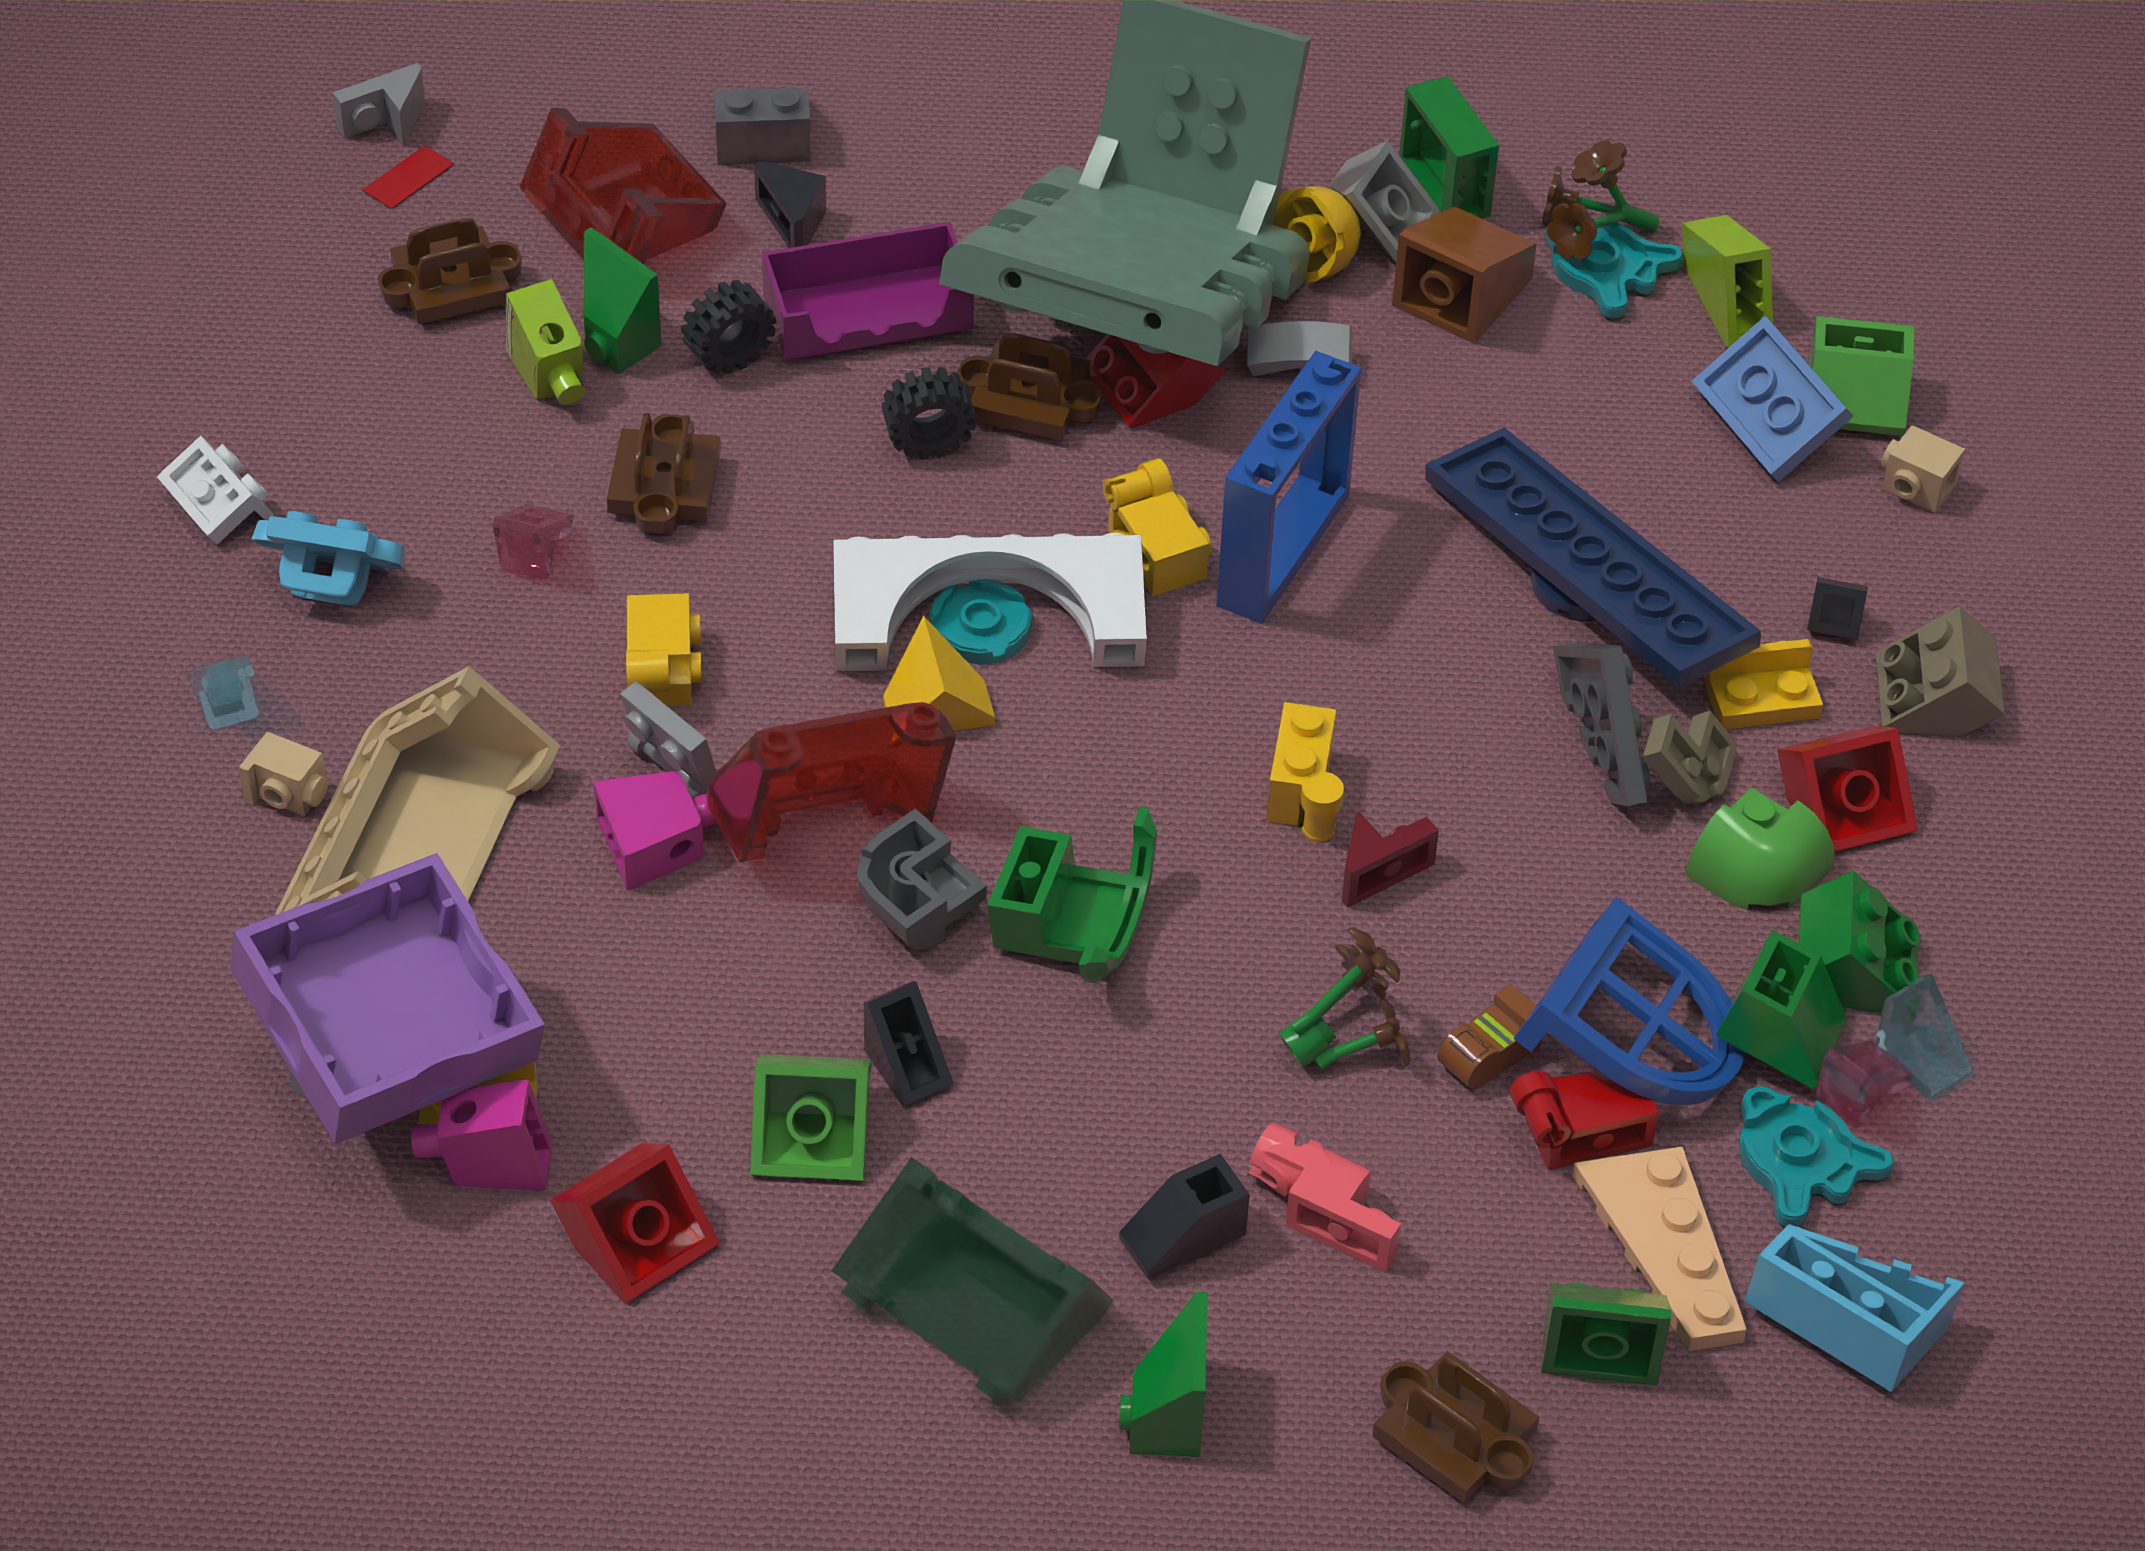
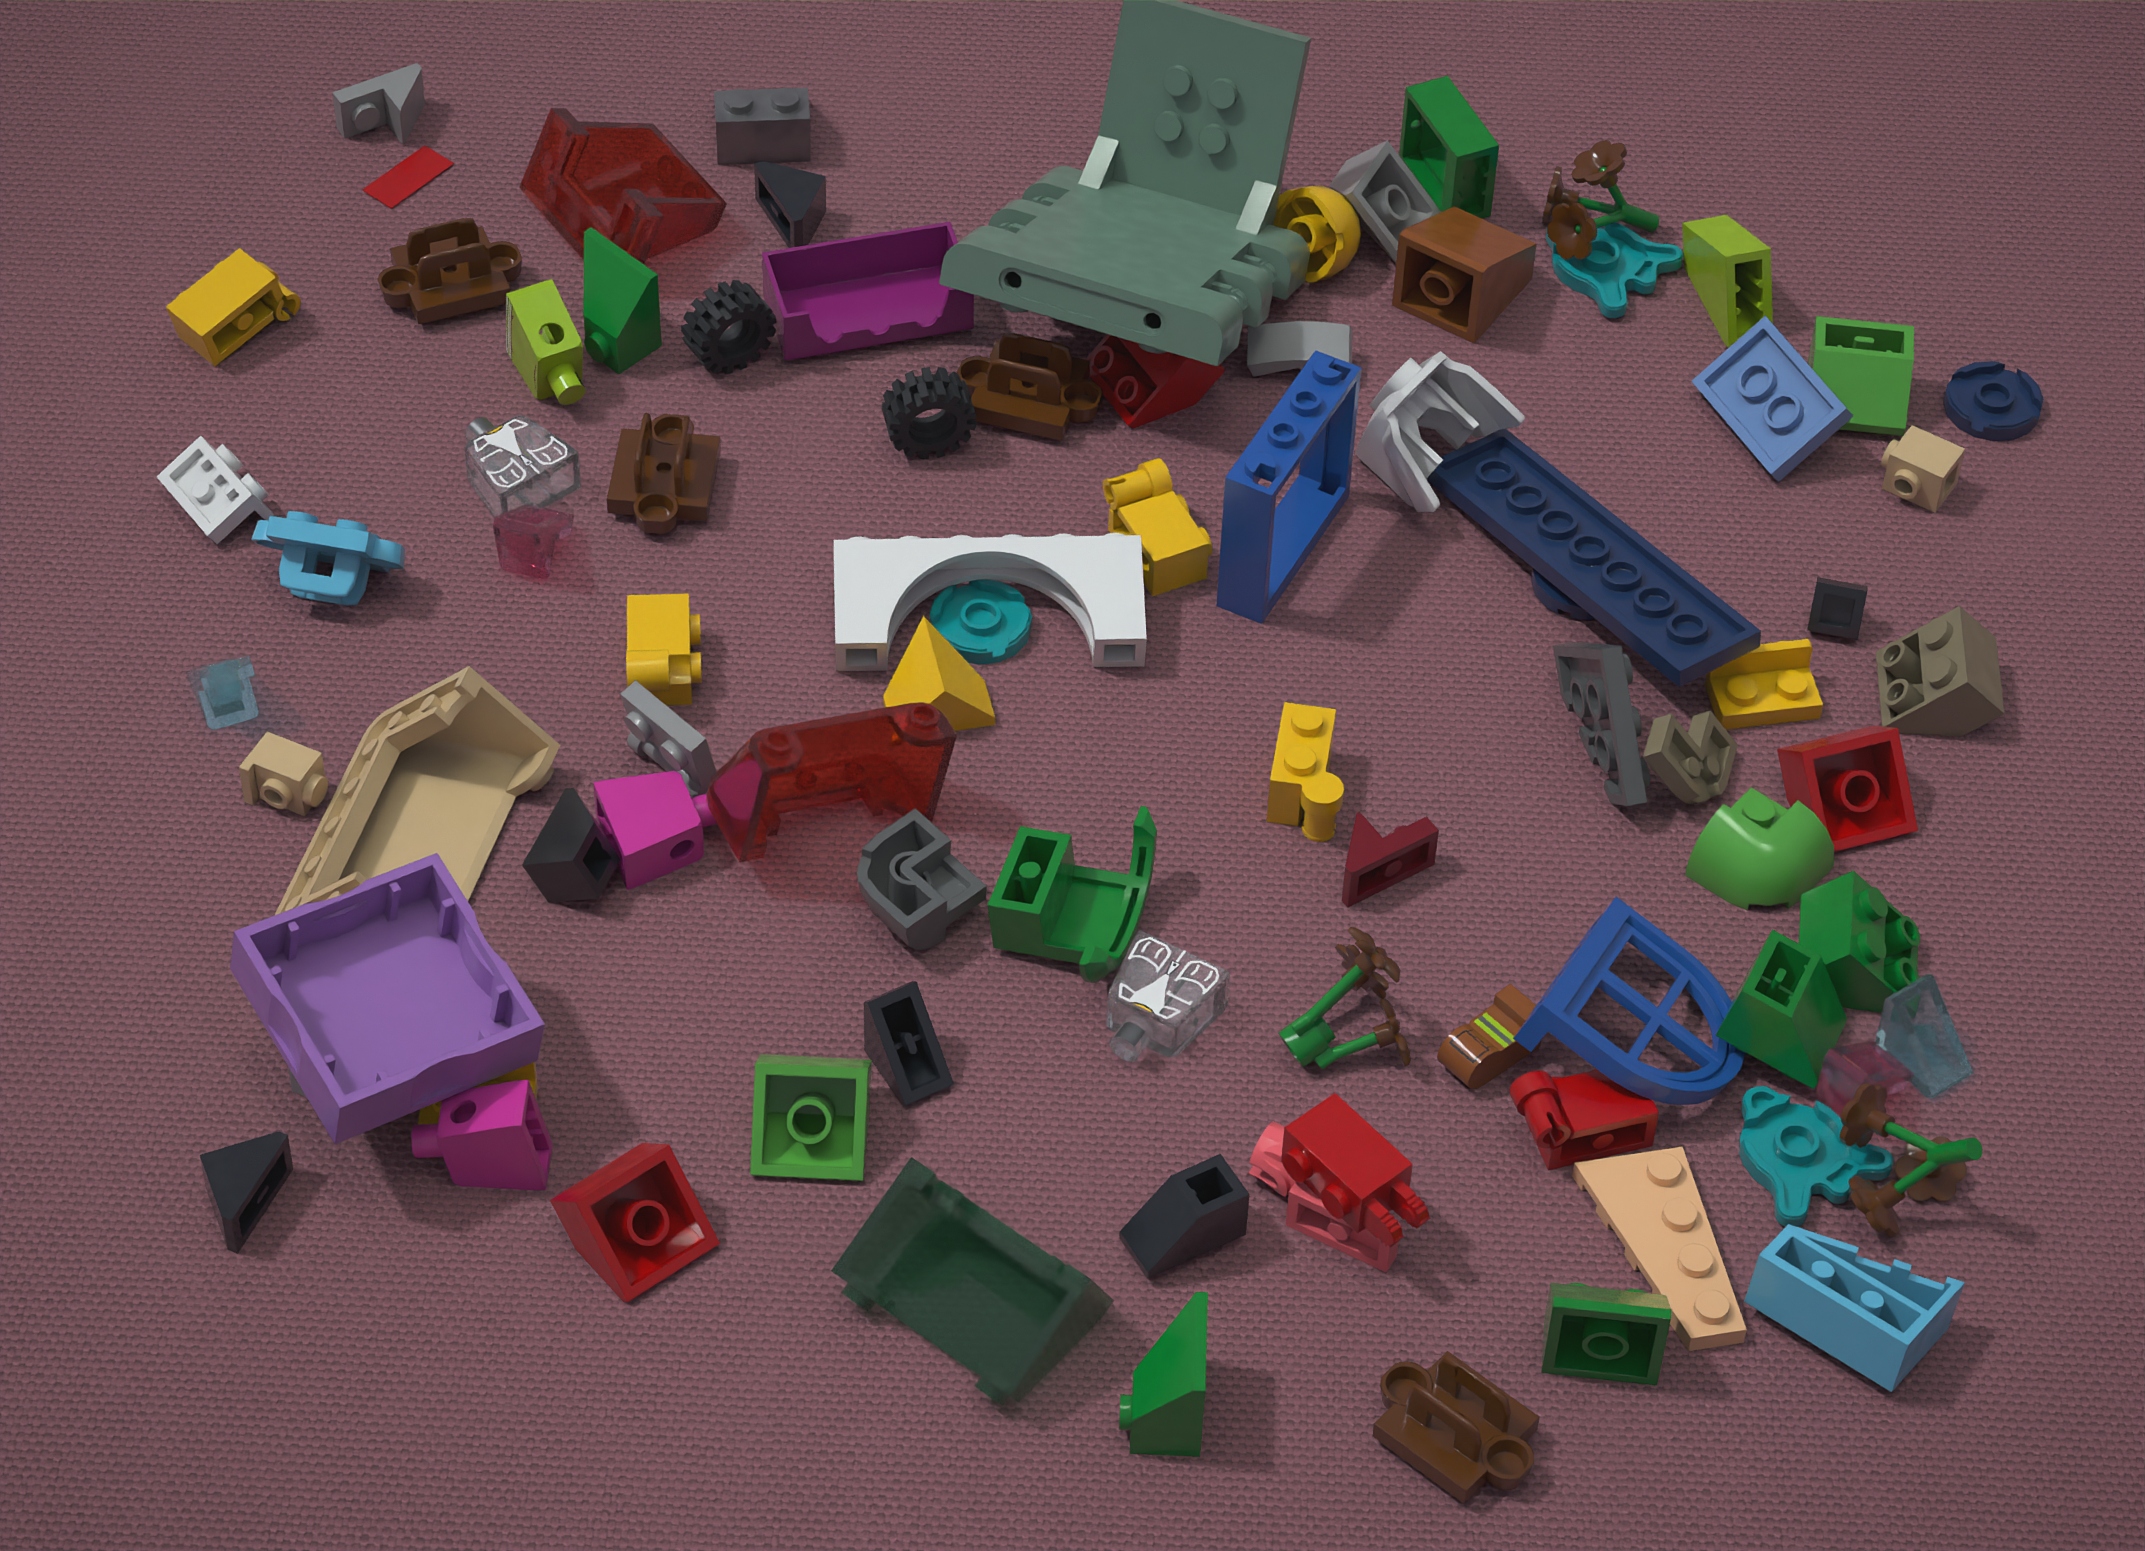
none -> yellow hinge [166,248,301,367]
none -> black slope [200,1132,294,1254]
none -> clear torso [464,415,581,530]
none -> black slope [522,788,620,902]
none -> clear torso [1106,930,1230,1062]
none -> red hinge [1281,1093,1430,1247]
none -> white piece [1355,351,1525,512]
none -> reddish brown plant [1839,1082,1983,1238]
none -> dark blue tile [1943,361,2044,441]

